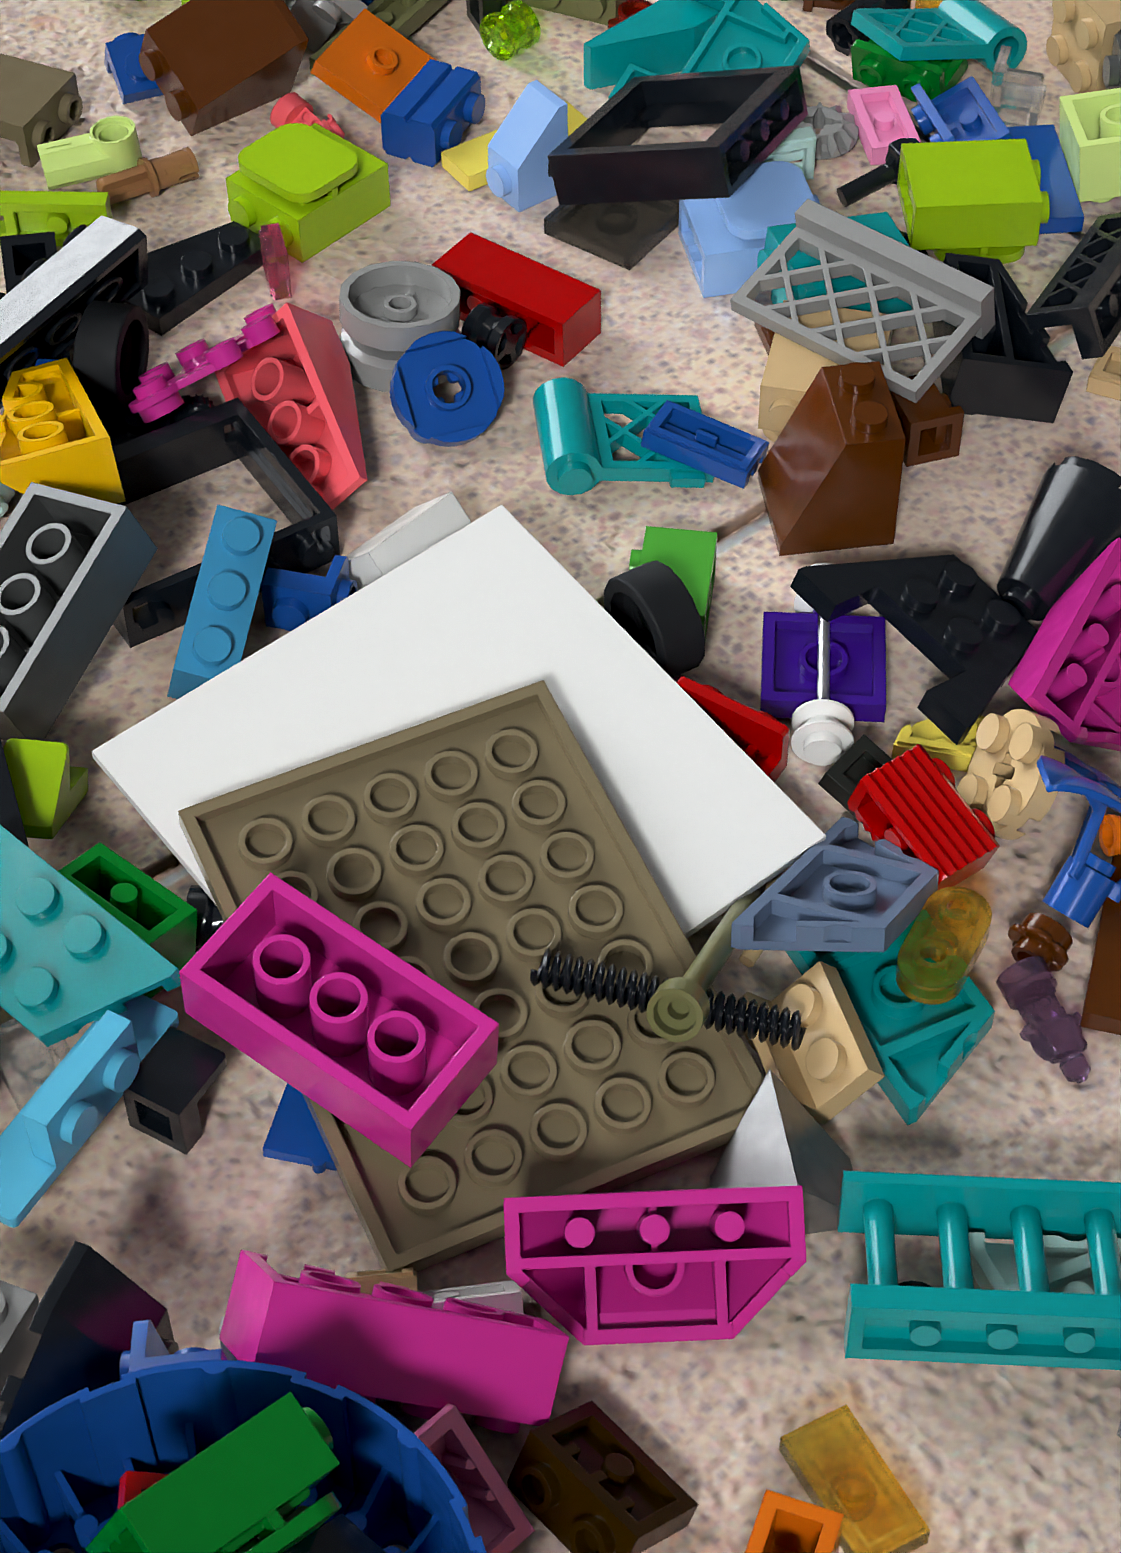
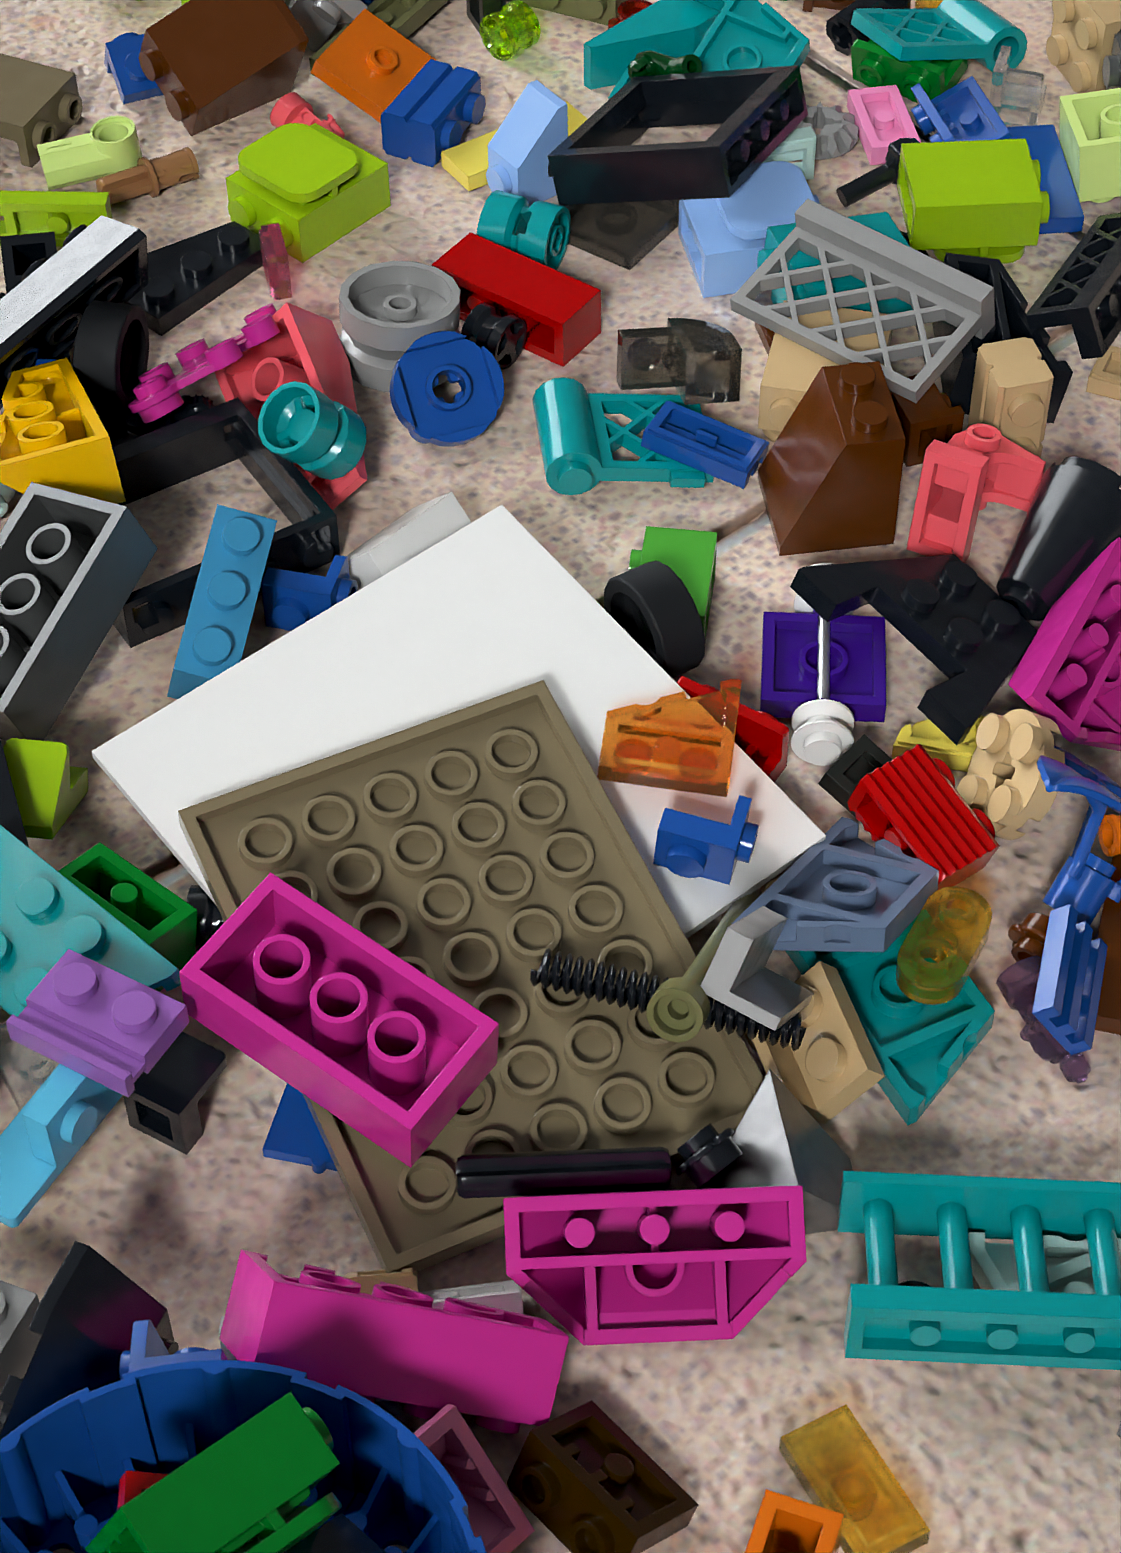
none -> medium lavender plate [6,949,189,1098]
none -> teal wheel [258,381,367,480]
none -> black axle [455,1146,672,1199]
none -> teal wheel [477,190,571,270]
none -> clear orange wing [597,679,742,797]
none -> clear smoke brick [616,318,742,405]
none -> dark green arm [628,50,702,79]
none -> blue bracket [653,795,759,885]
none -> black plate [676,1123,743,1189]
none -> light grey panel [700,906,814,1031]
none -> coral tile [906,424,1046,563]
none -> tan brick [967,337,1054,458]
none -> blue tile [1032,904,1108,1055]

